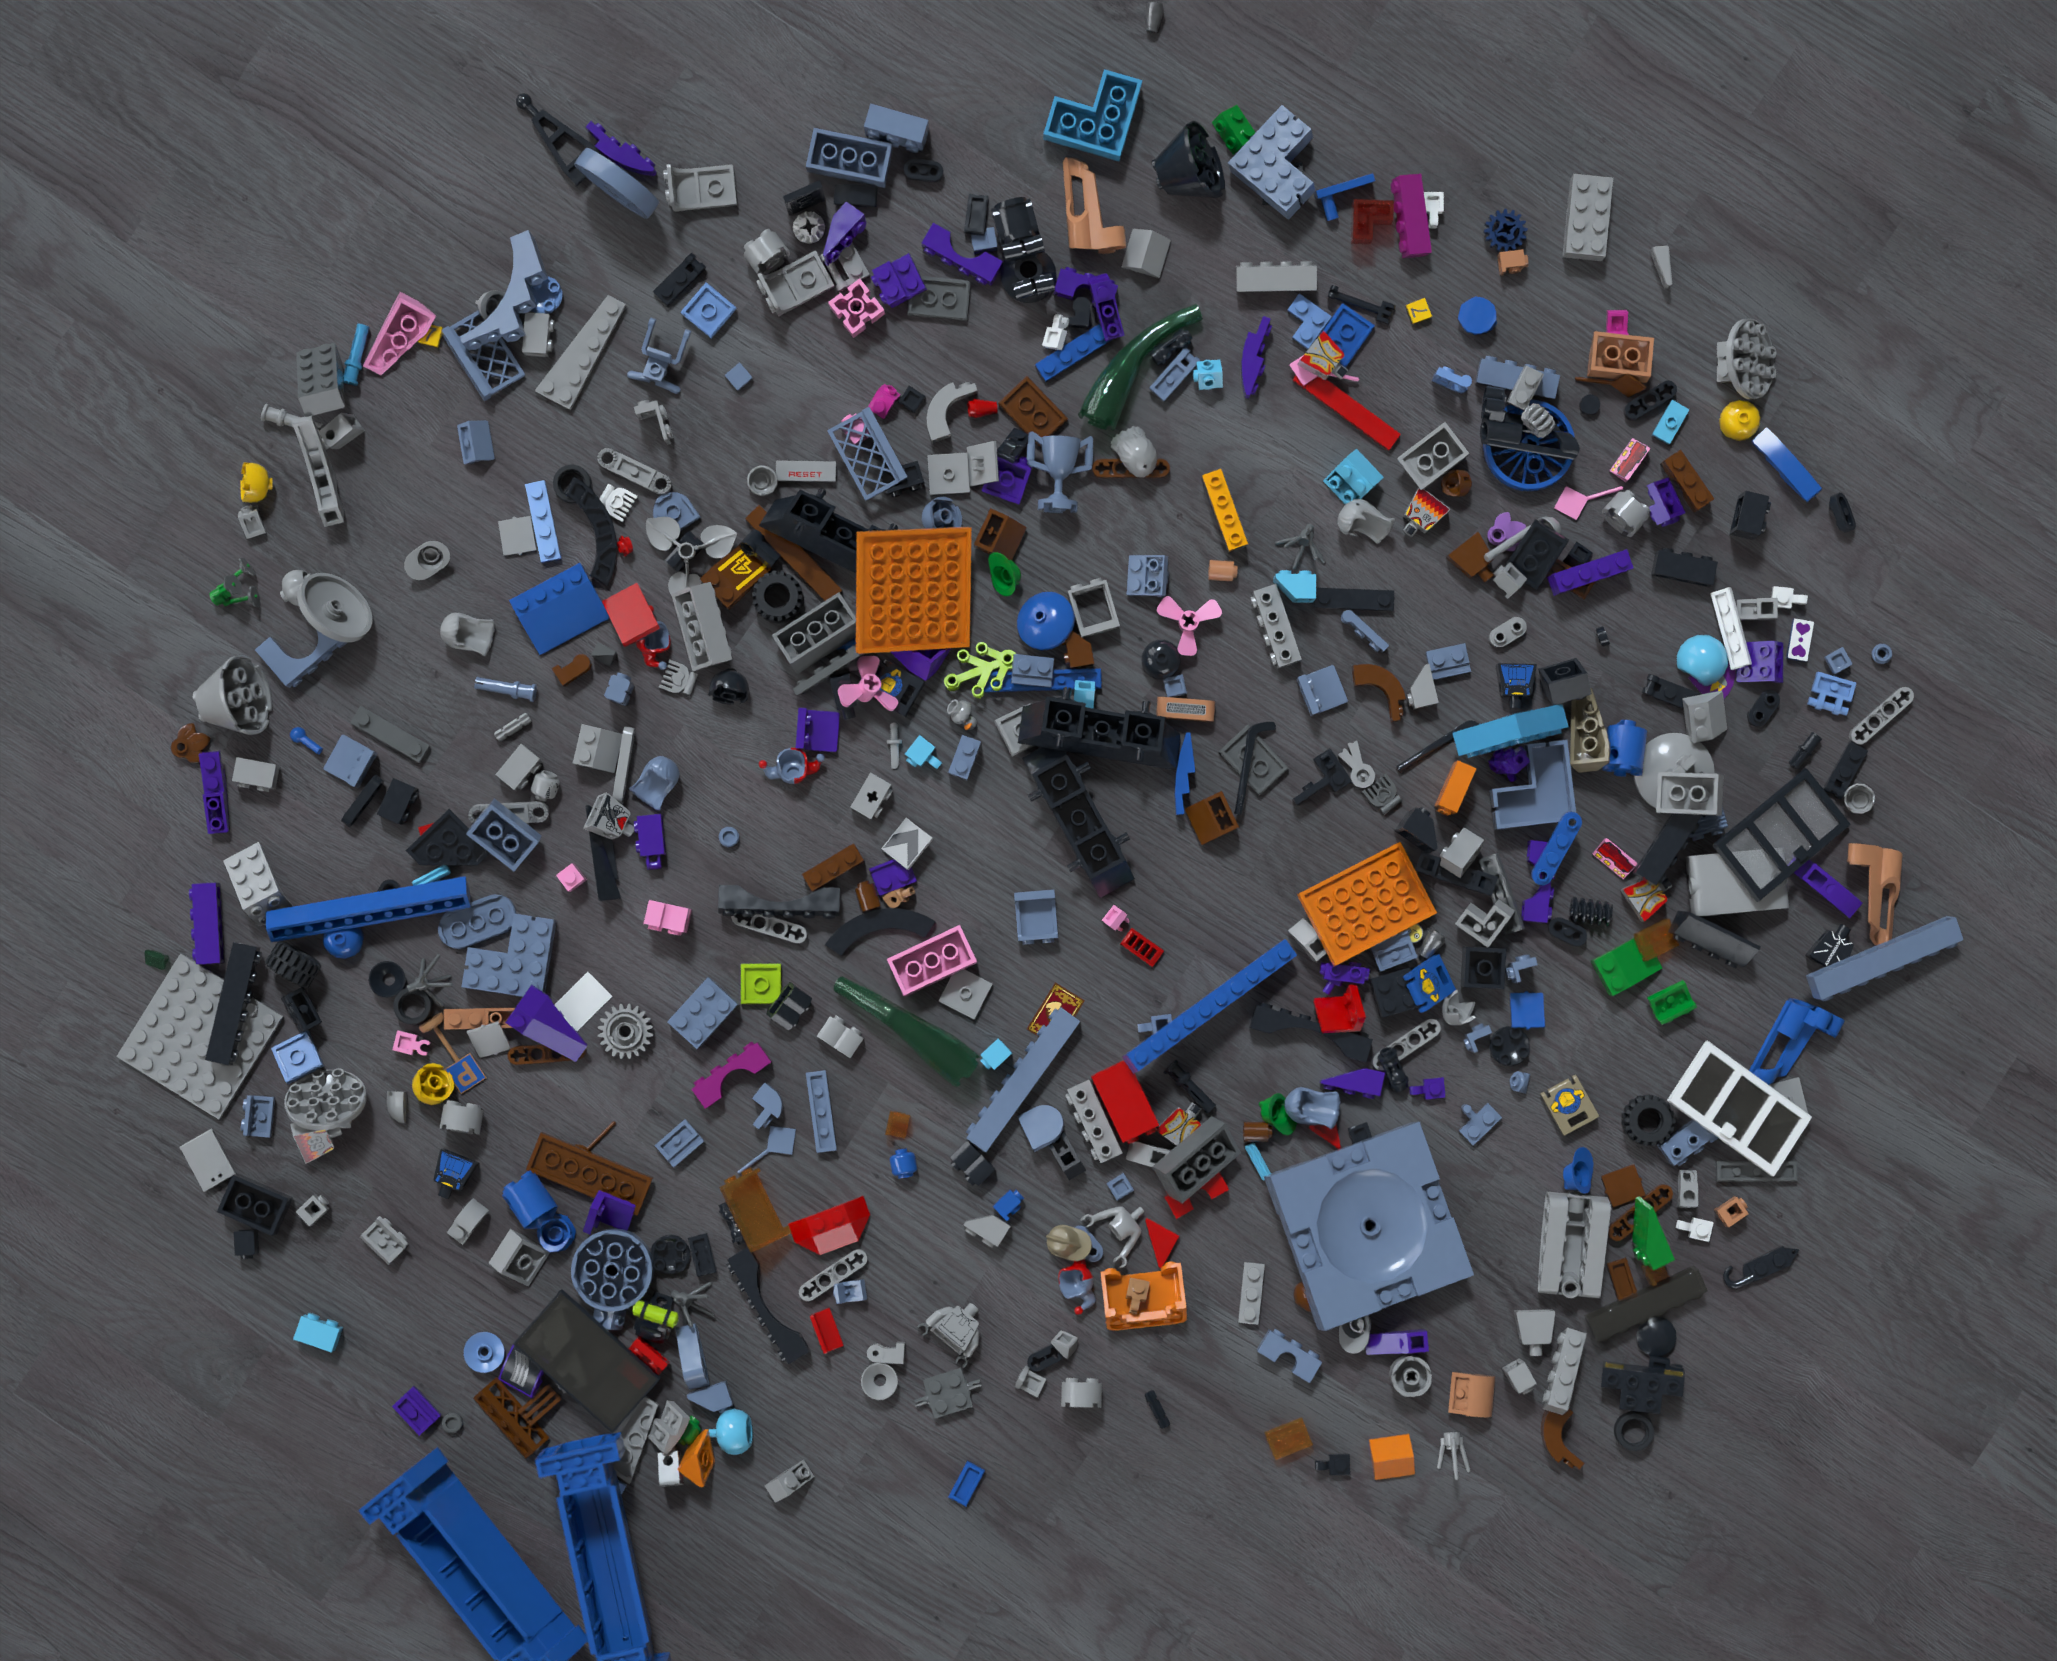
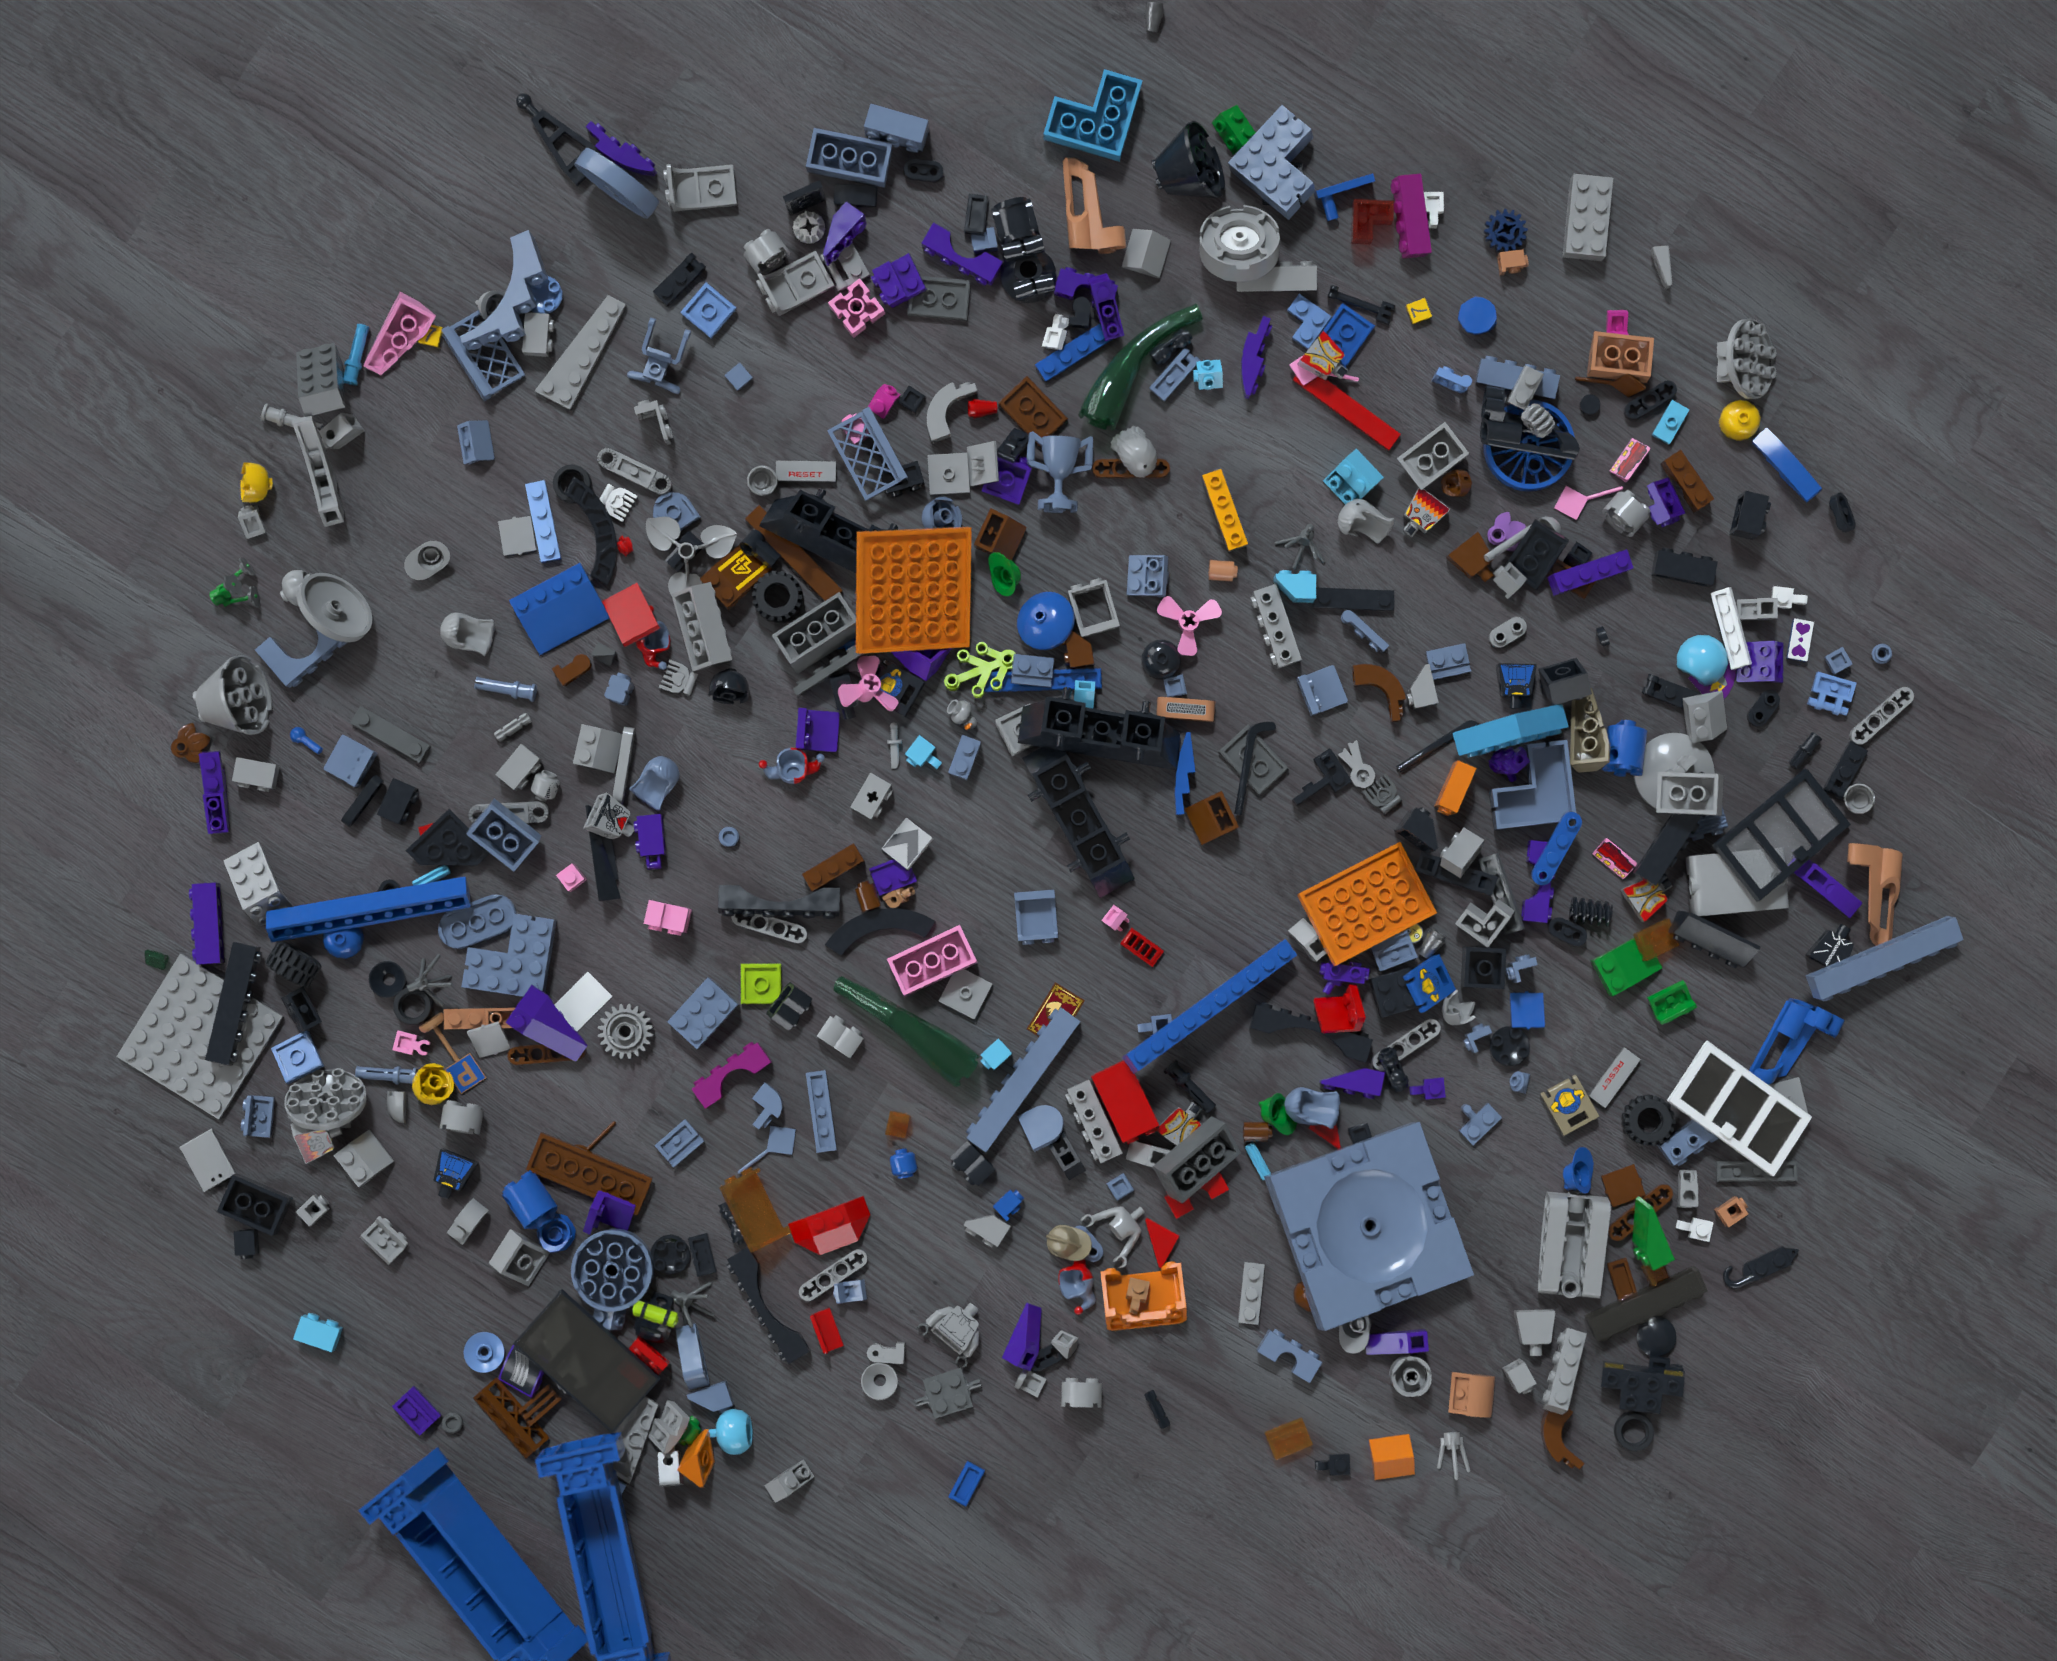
none -> light grey slope [334,1130,394,1187]
none -> sand blue pin [355,1066,418,1085]
none -> dark purple slope [1002,1303,1042,1371]
none -> light grey piece [1199,205,1280,282]
none -> light grey tile [1588,1047,1641,1108]

